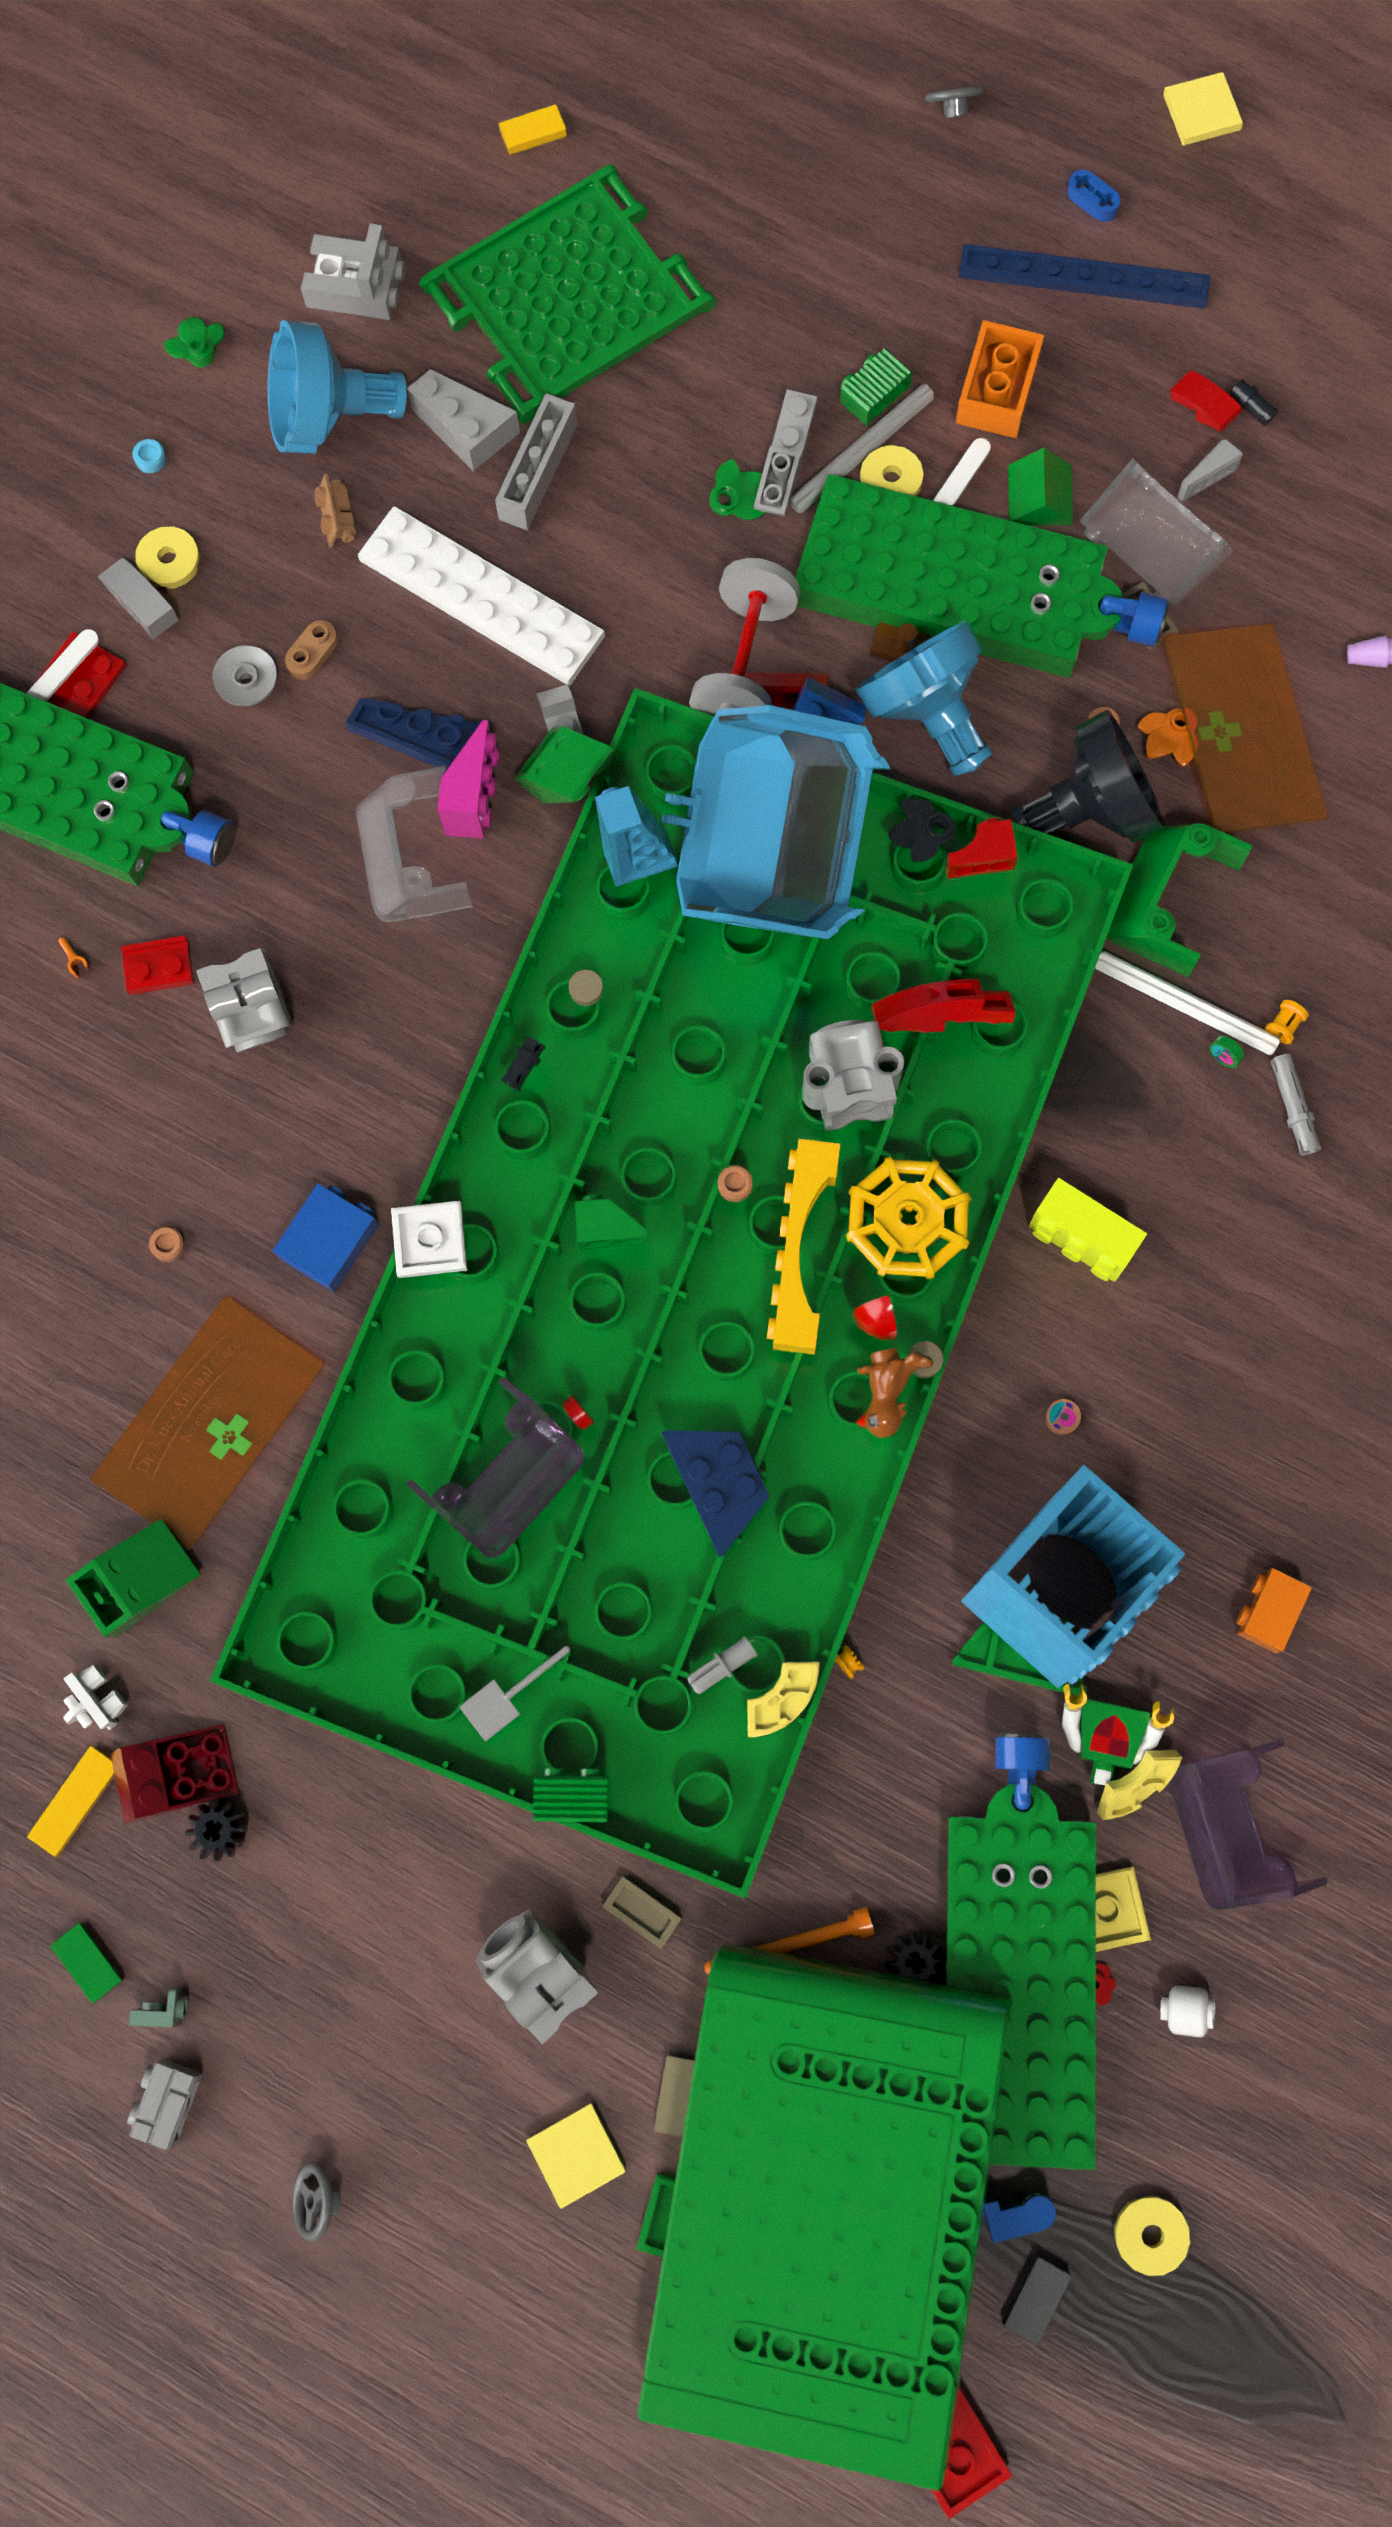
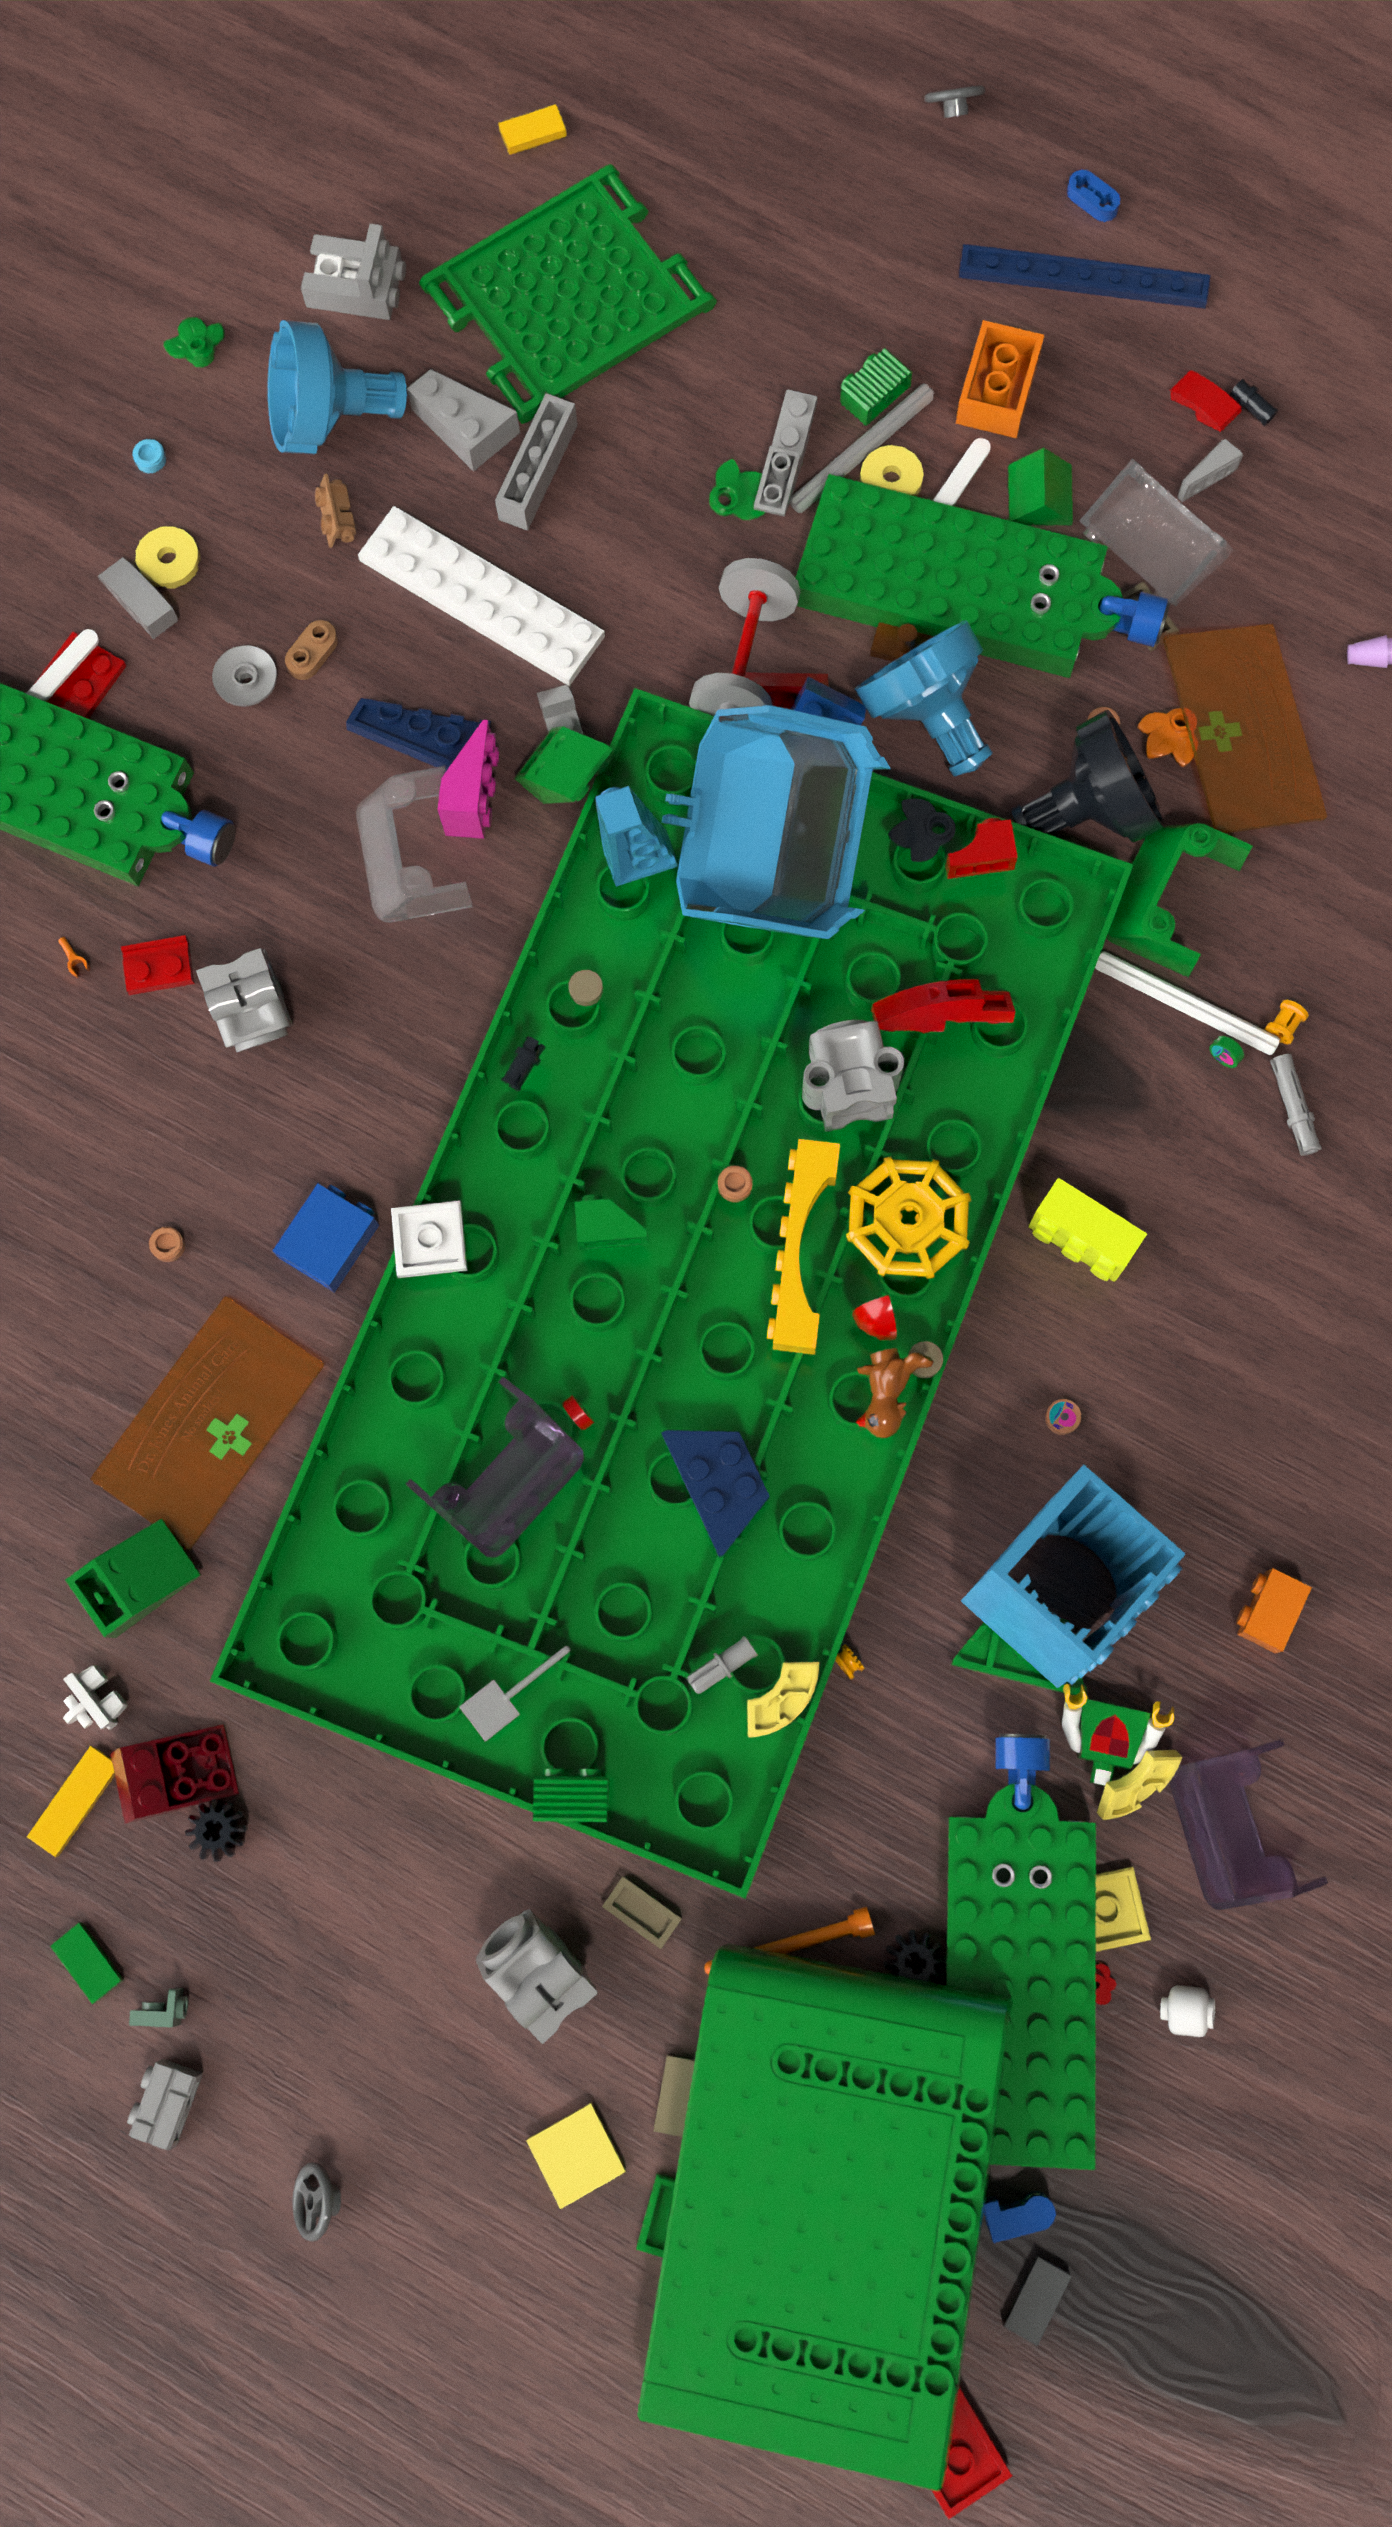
light yellow tile [1114,2195,1190,2276] -> none
light yellow tile [1163,72,1243,146] -> none

